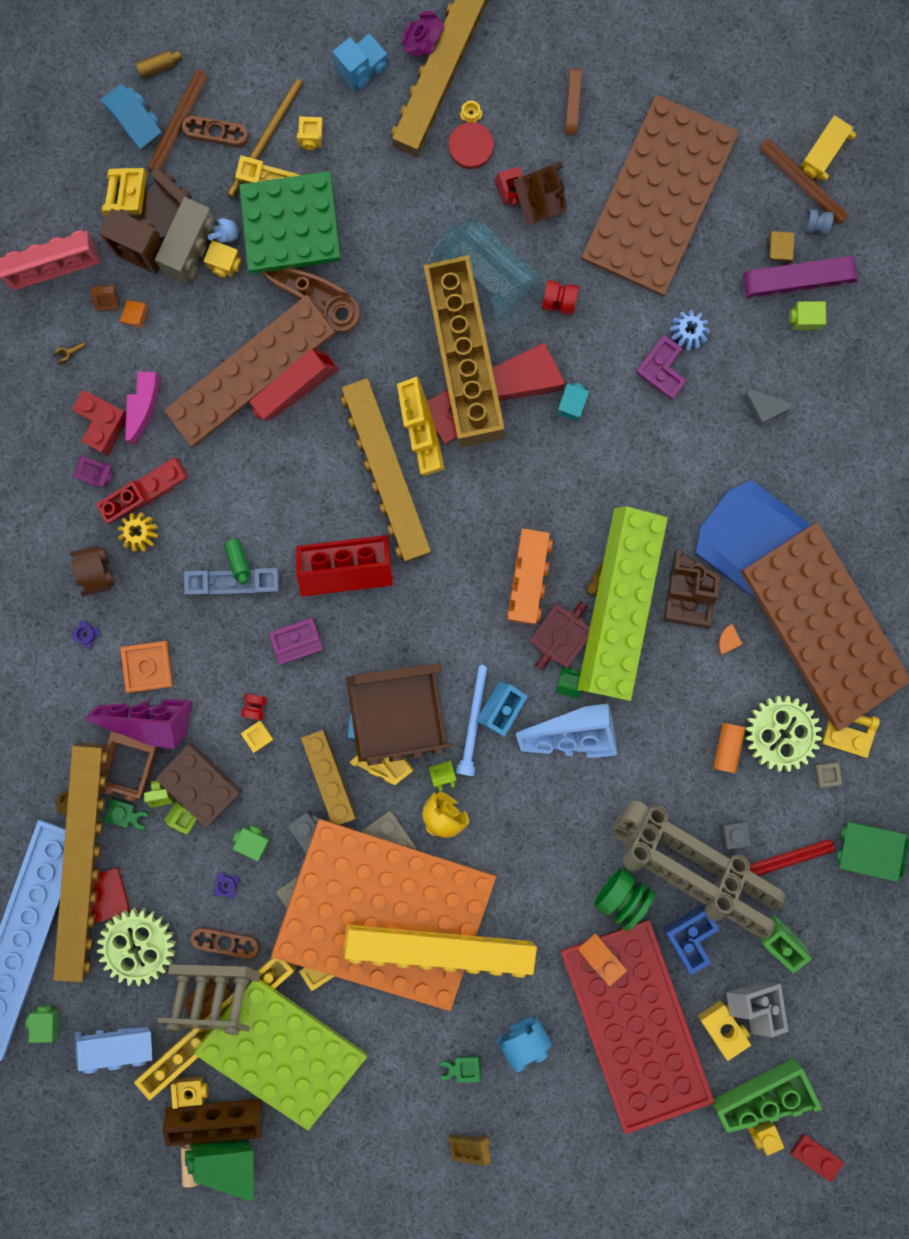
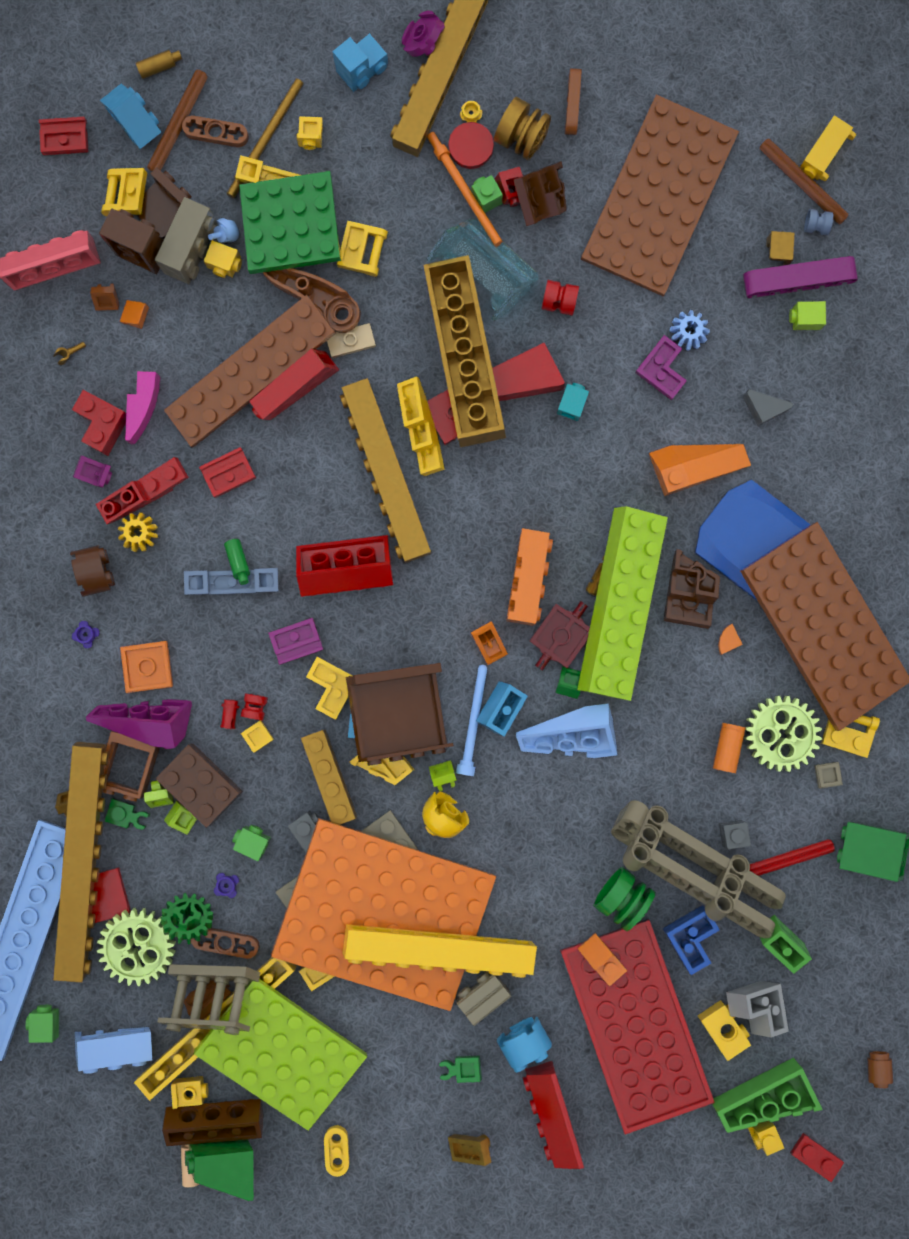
none -> red plate [39,116,89,155]
none -> green gear [161,893,213,944]
none -> red plate [199,447,256,498]
none -> red pin [220,699,240,729]
none -> yellow plate [306,657,353,720]
none -> yellow plate [324,1125,350,1177]
none -> tan plate [327,323,376,358]
none -> yellow plate [337,220,388,277]
none -> orange bar [427,132,503,247]
none -> dark tan brick [456,971,511,1026]
none -> bright green brick [471,175,503,213]
none -> orange slope [471,621,508,665]
none -> pearl gold wheel [494,96,552,160]
none -> red slope [522,1061,584,1169]
none -> orange wedge [649,444,751,496]
none -> dark orange brick [867,1051,893,1088]

